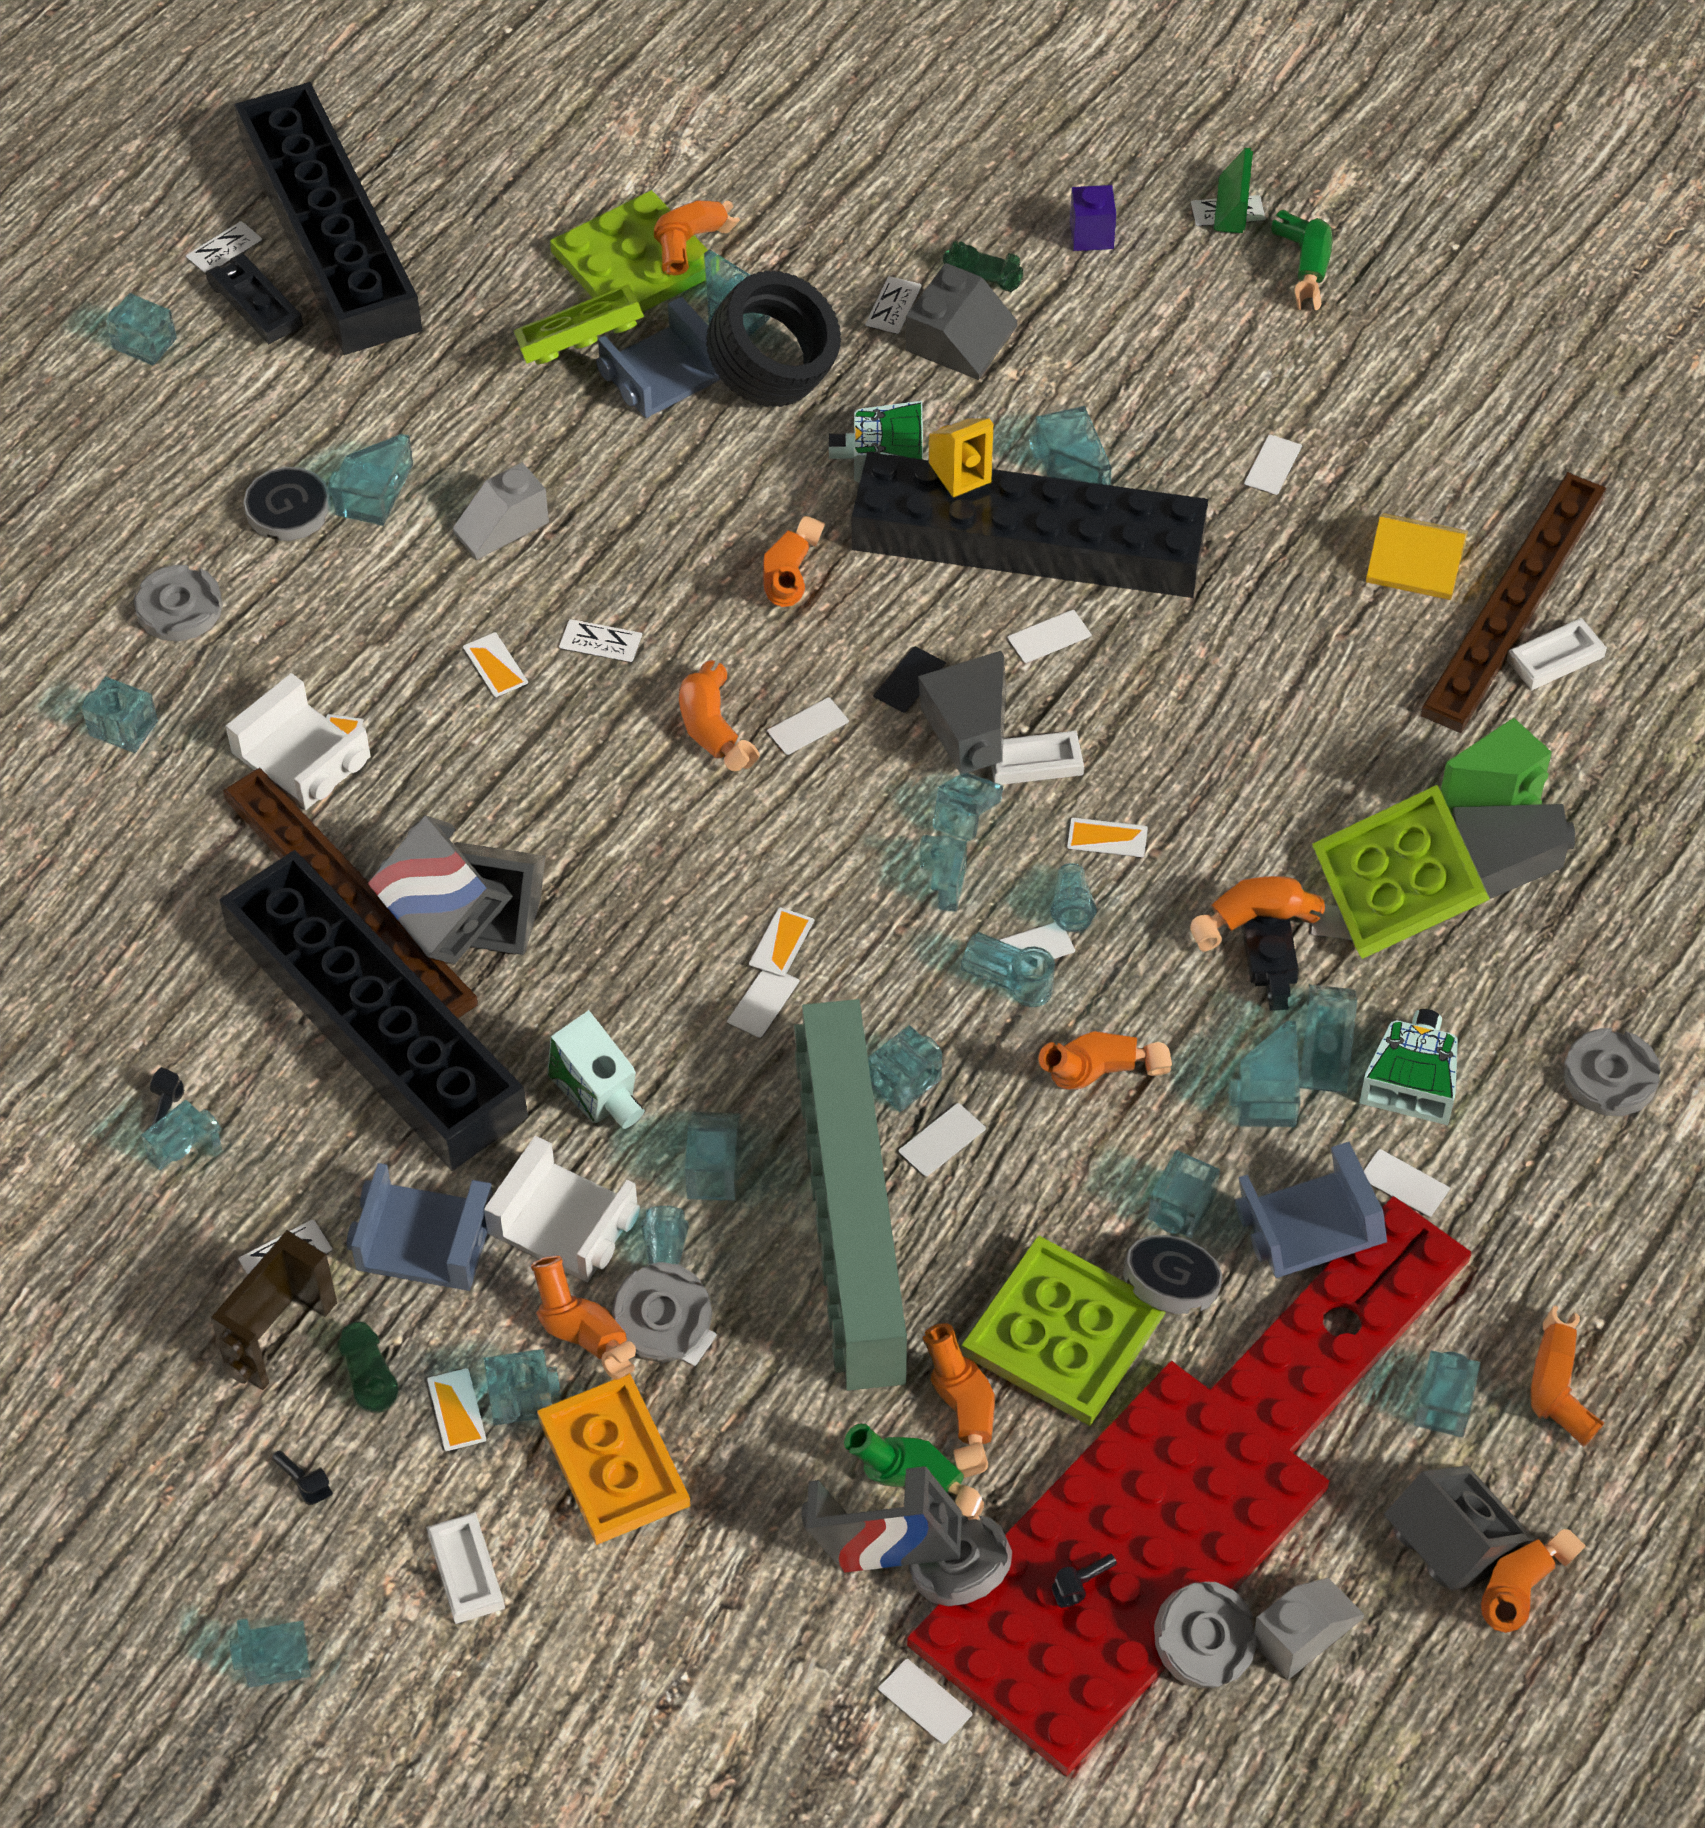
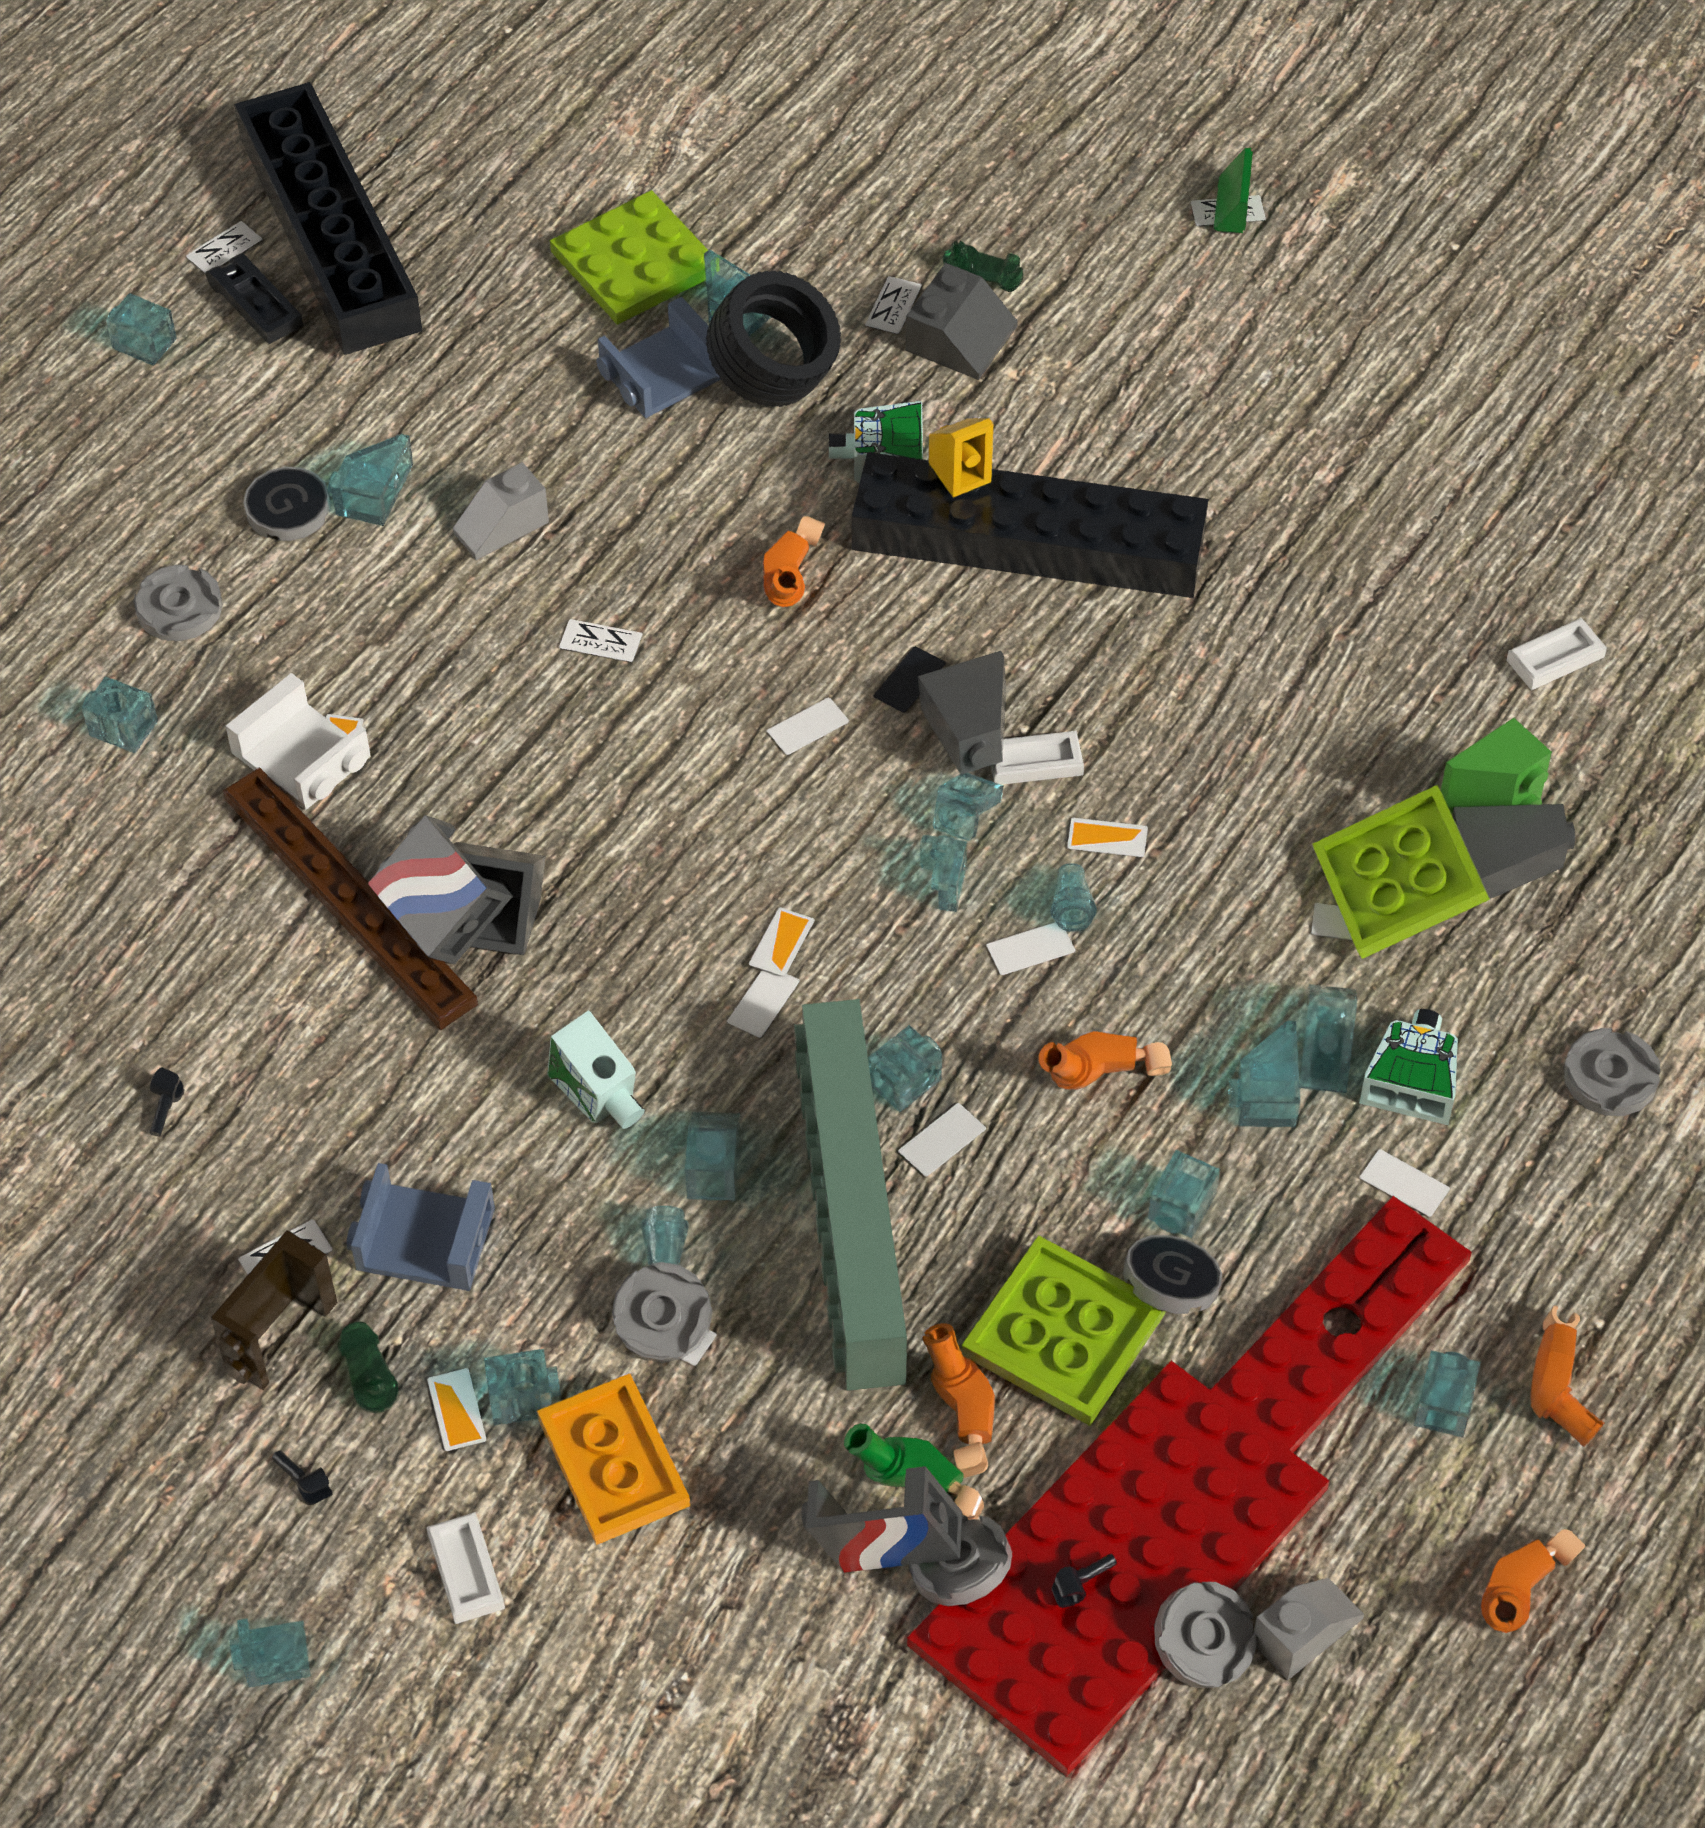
clear light blue bracket [141,1100,223,1171] -> none
black brick [219,850,528,1171] -> none
sticker [463,632,528,697] -> none
white panel [484,1136,640,1283] -> none
lime plate [513,284,644,365] -> none
orange arm [531,1255,636,1379] -> none
orange arm [654,201,740,275] -> none
orange arm [679,660,760,771] -> none
white sticker [878,1659,972,1744] -> none
clear light blue piece [961,932,1055,1007] -> none
white sticker [1007,610,1092,663] -> none
clear light blue slope [1030,406,1112,485] -> none
dark purple brick [1070,185,1116,251] -> none
orange arm [1190,876,1325,952] -> none
sand blue panel [1235,1142,1387,1278] -> none
black hinge [1241,916,1299,1011] -> none
white sticker [1244,435,1302,495] -> none
green arm [1271,210,1333,310] -> none
yellow slope [1366,513,1468,600] -> none
dark grey slope [1384,1465,1535,1591] -> none
reddish brown tile [1421,472,1606,733] -> none

